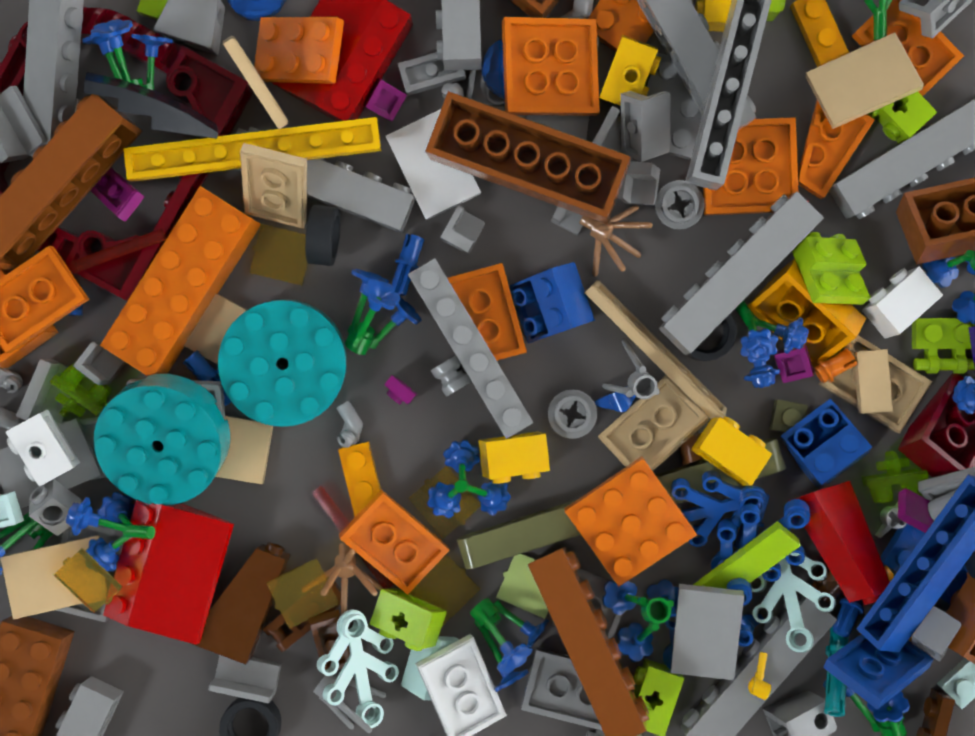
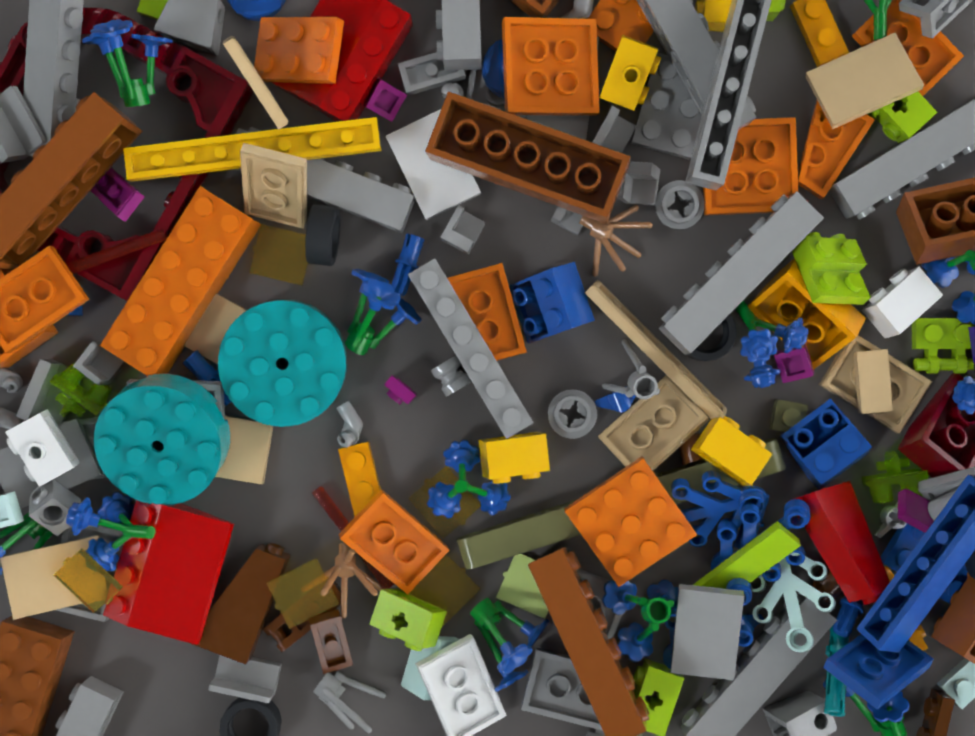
black slope [84,72,218,139] -> none
light aqua plant [317,609,399,728] -> none
light grey panel [621,91,671,162] -> none
yellow hand [748,652,771,700] -> none
orange pin [814,348,857,383] -> none
light grey panel [911,606,962,662] -> none

